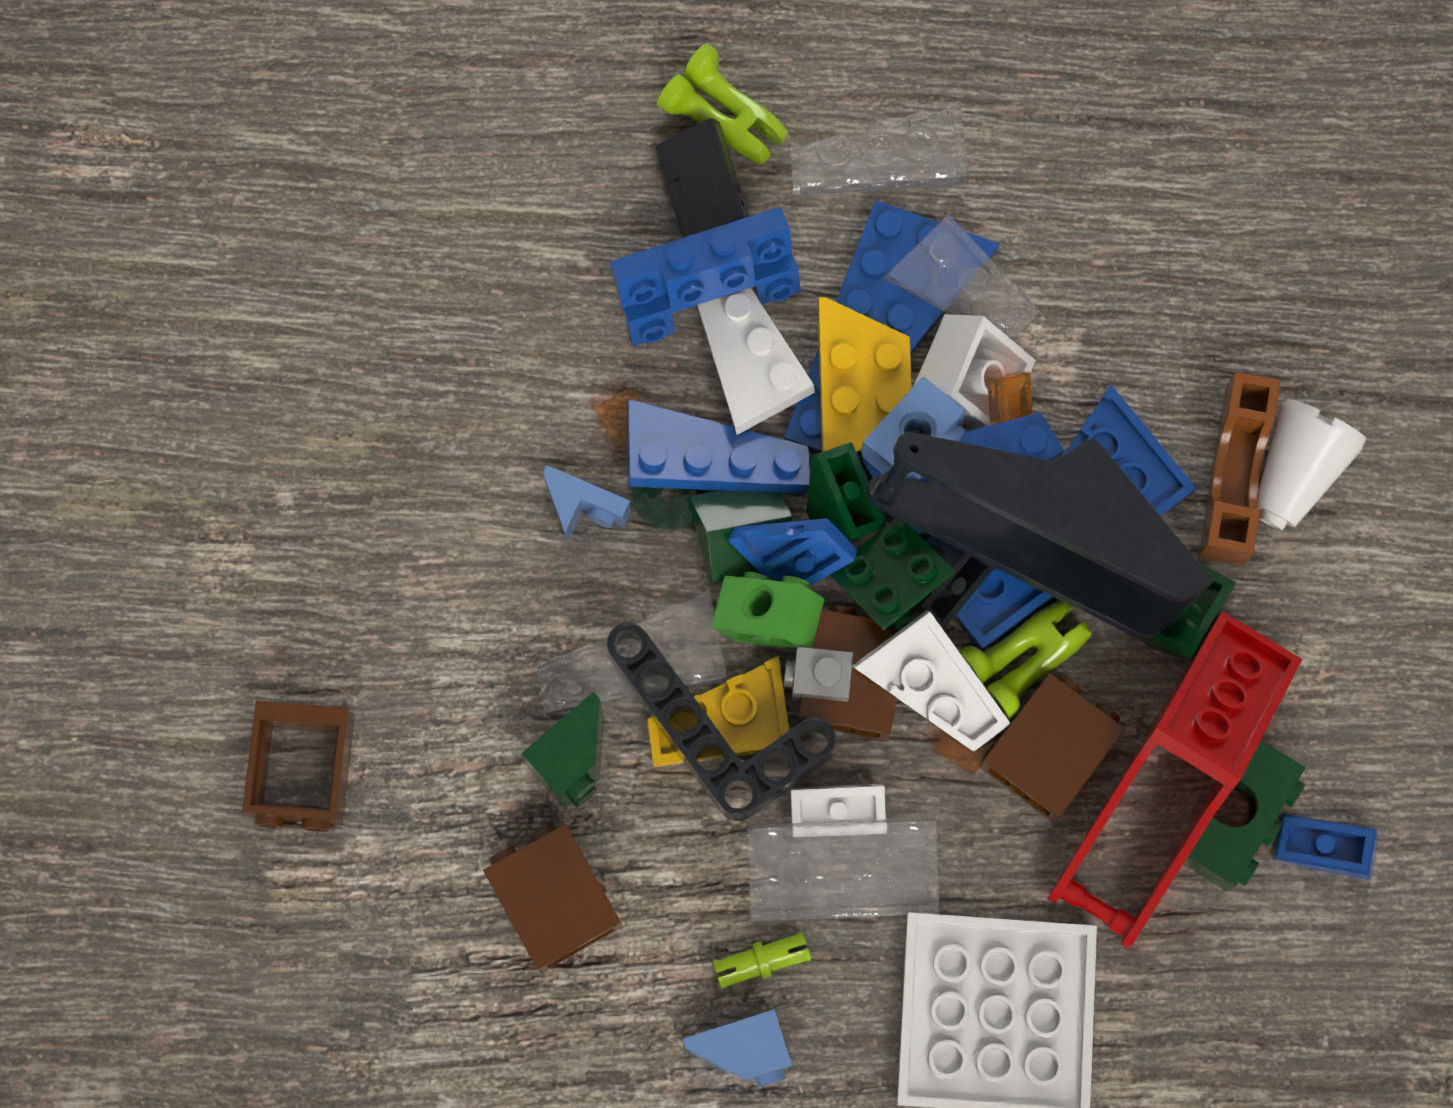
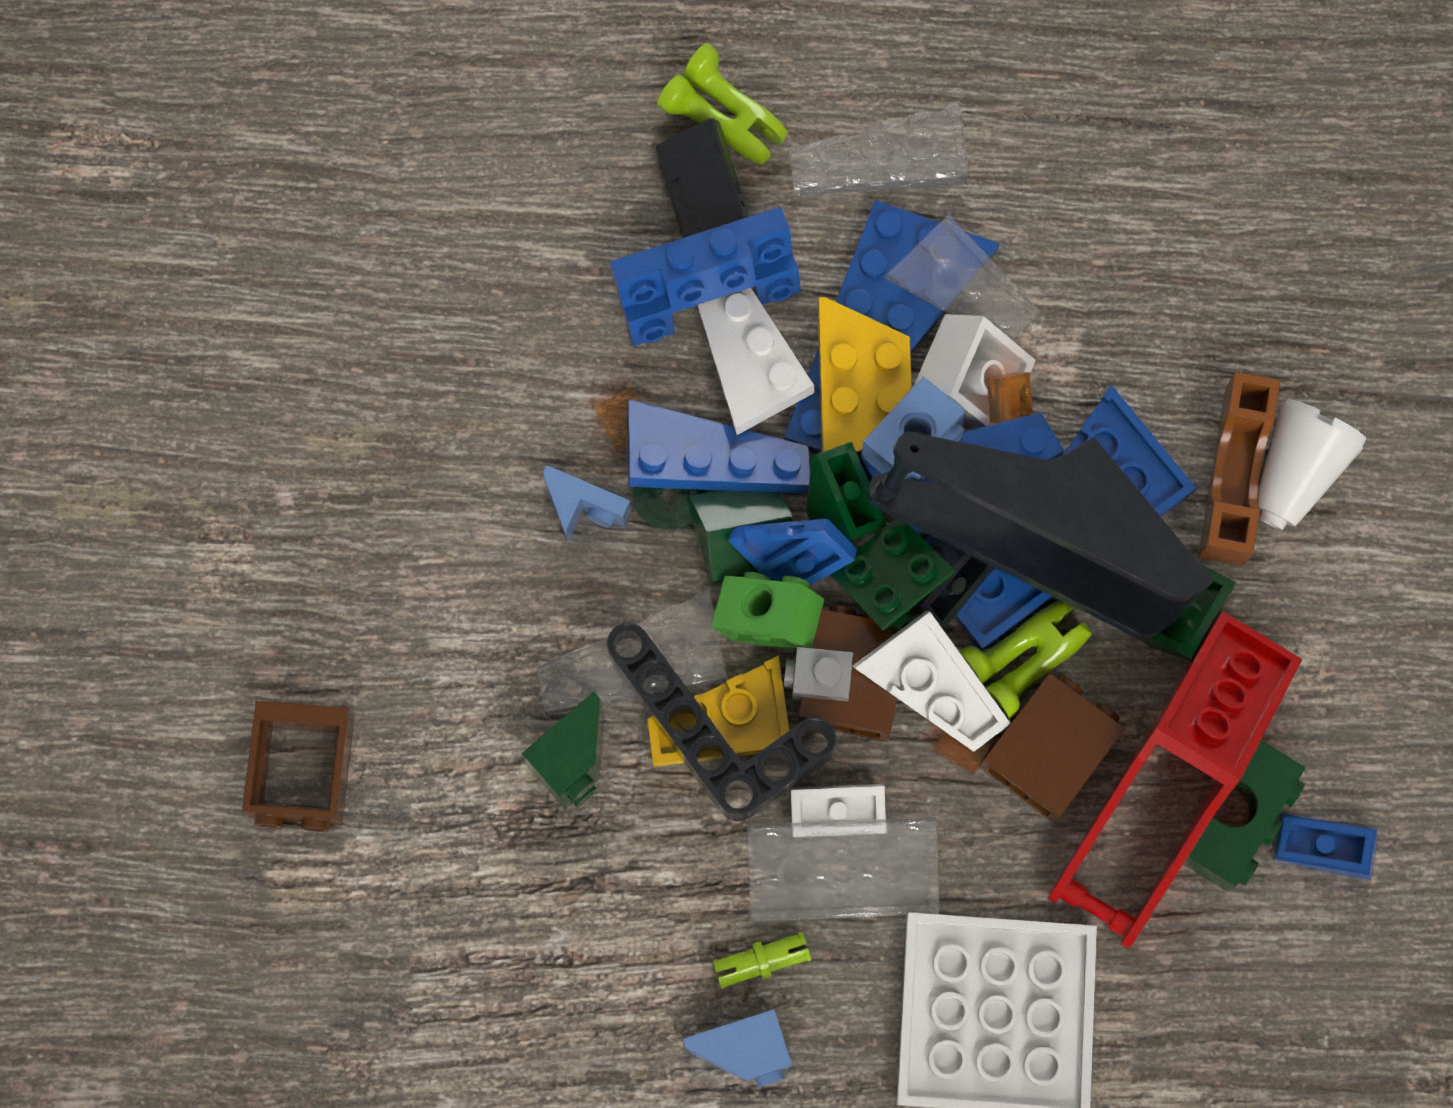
reddish brown brick [483,823,623,974] -> none

